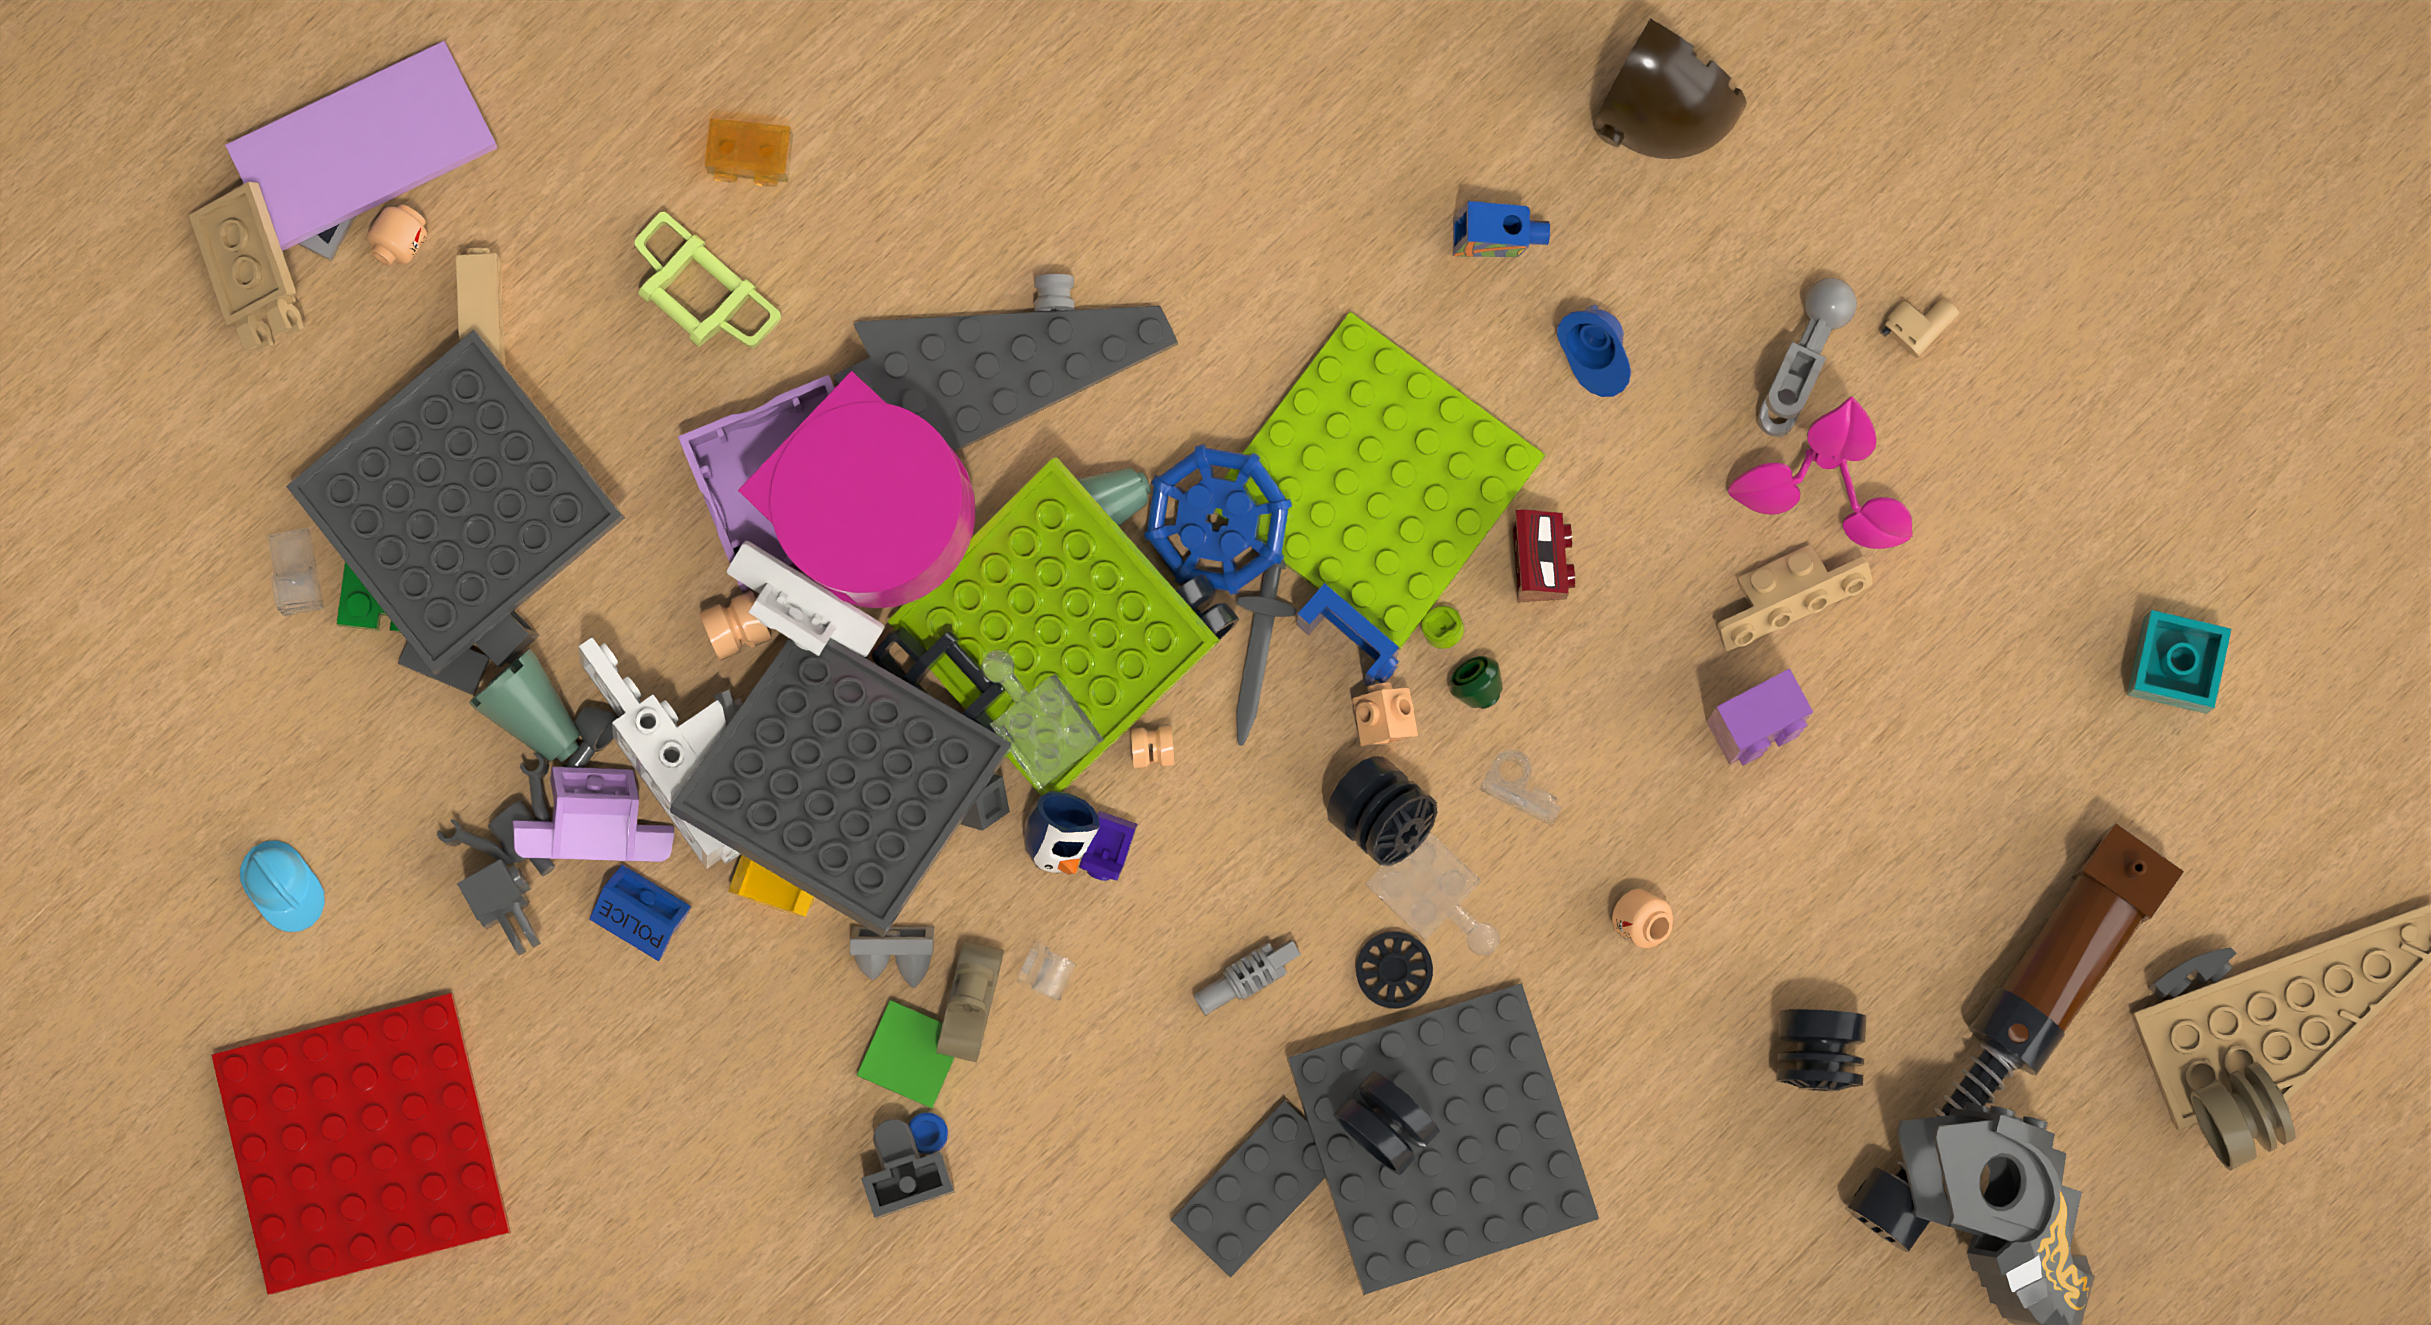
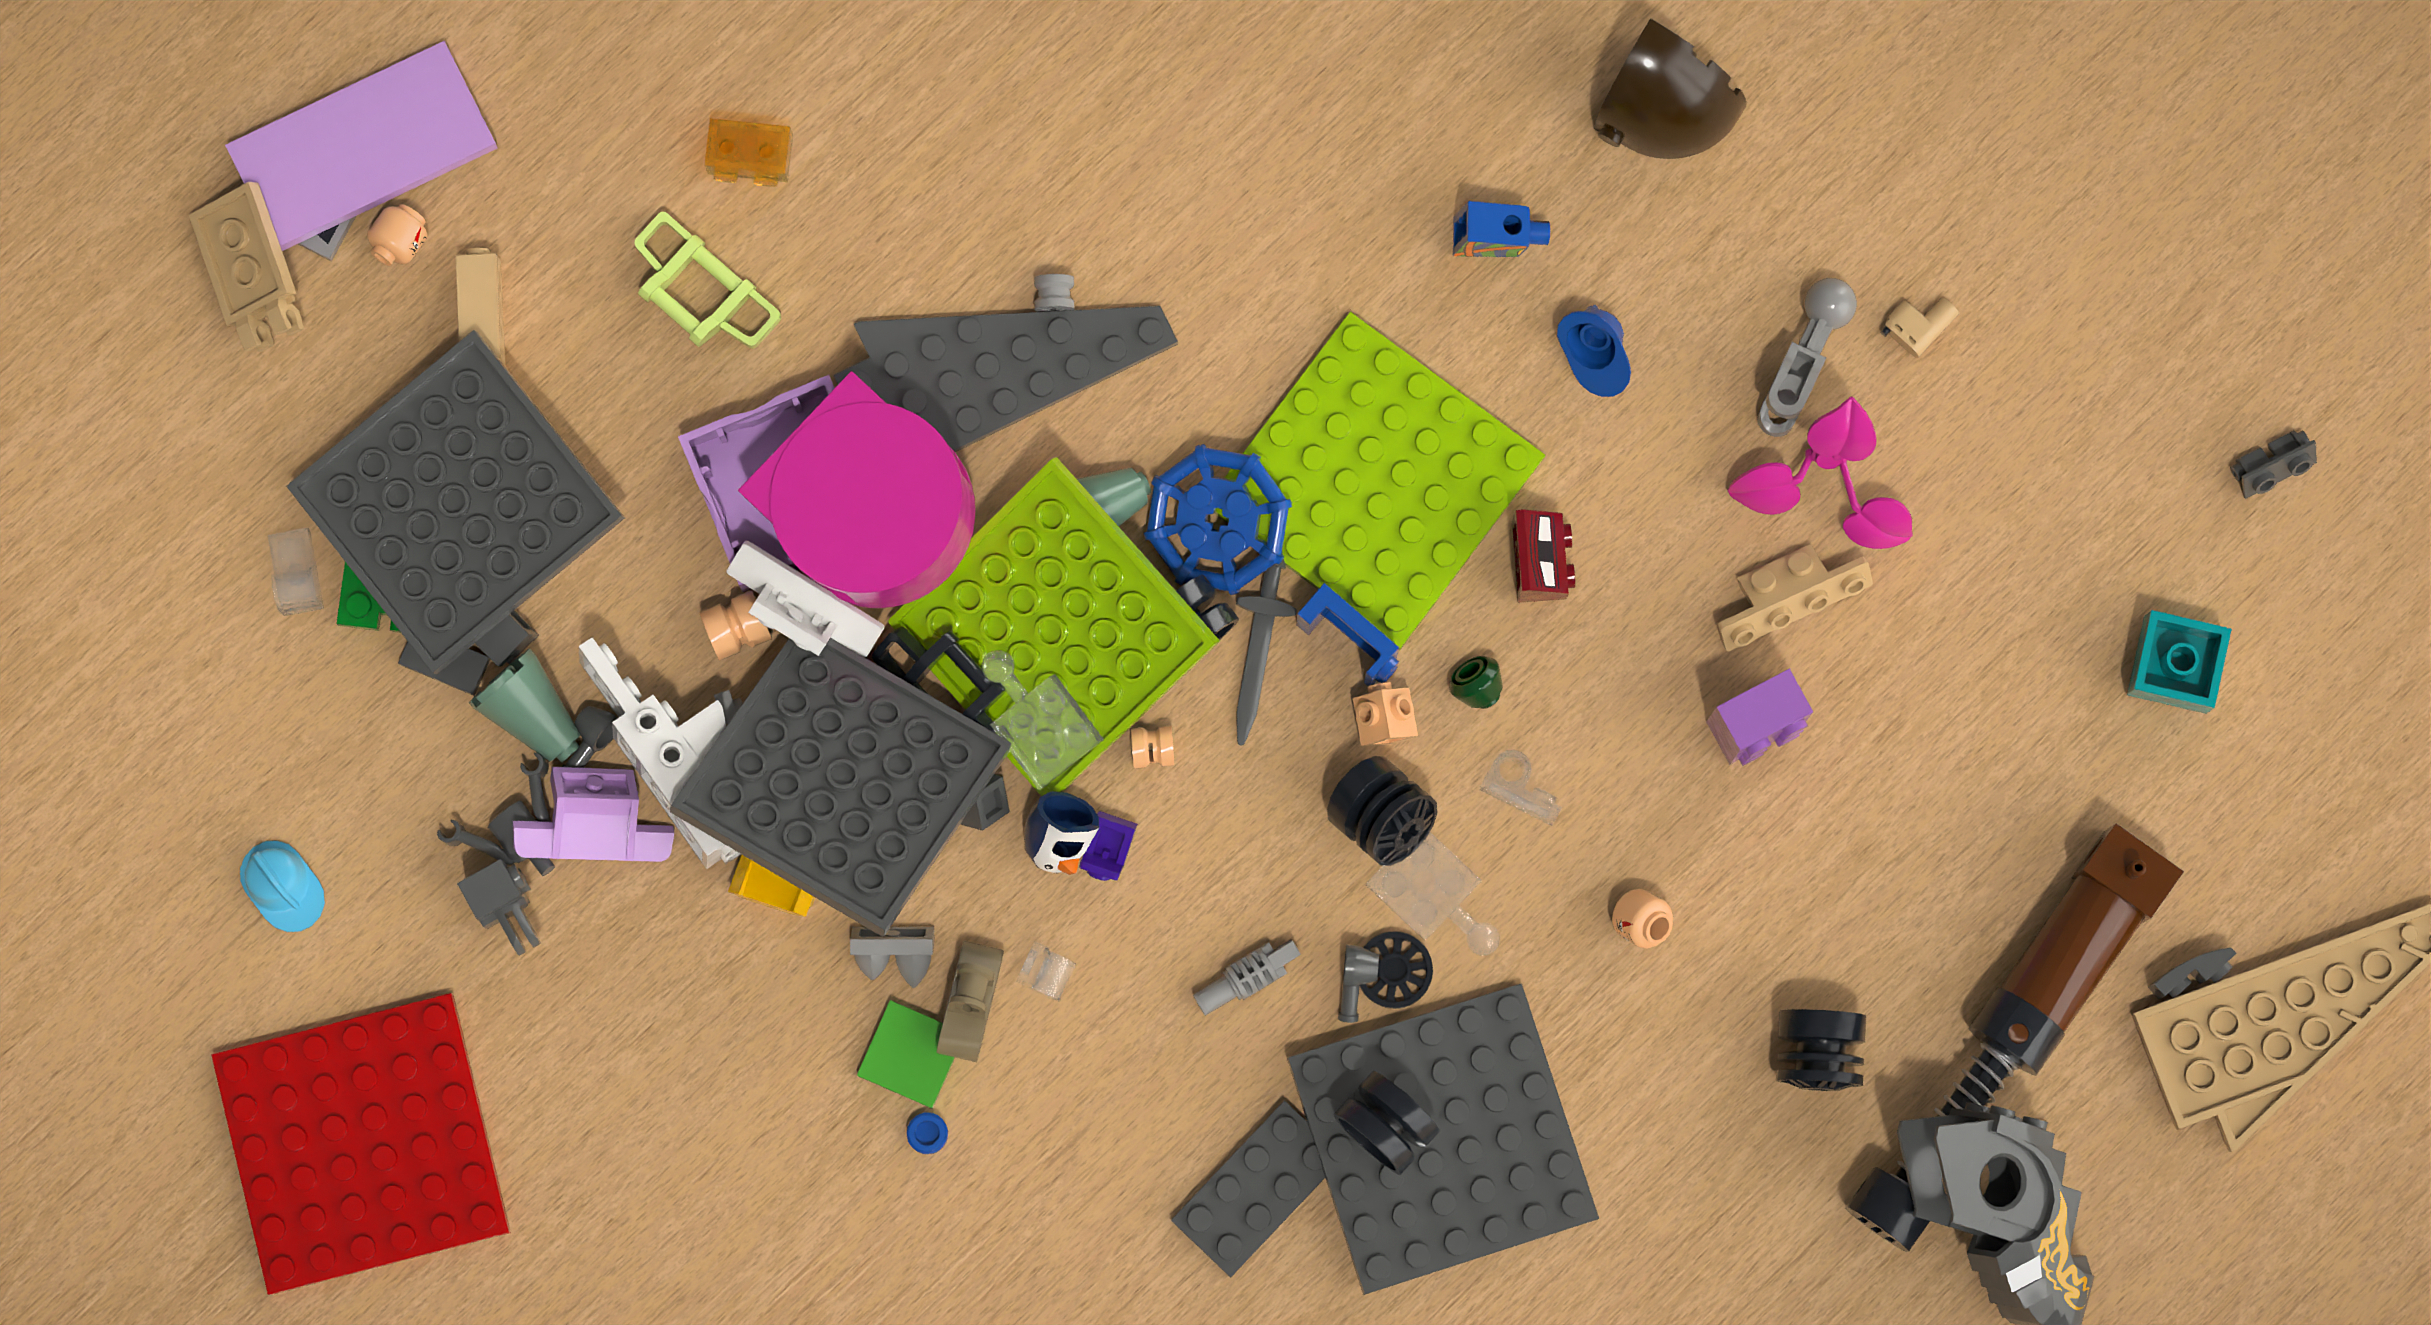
blue panel [589,865,692,961] -> none
dark grey brick [861,1119,955,1219] -> none
lime tile [1422,606,1464,649] -> none
dark tan wheel [2190,1062,2296,1171] -> none
none -> dark grey bar [1338,944,1379,1023]
none -> dark grey hinge [2230,430,2317,499]

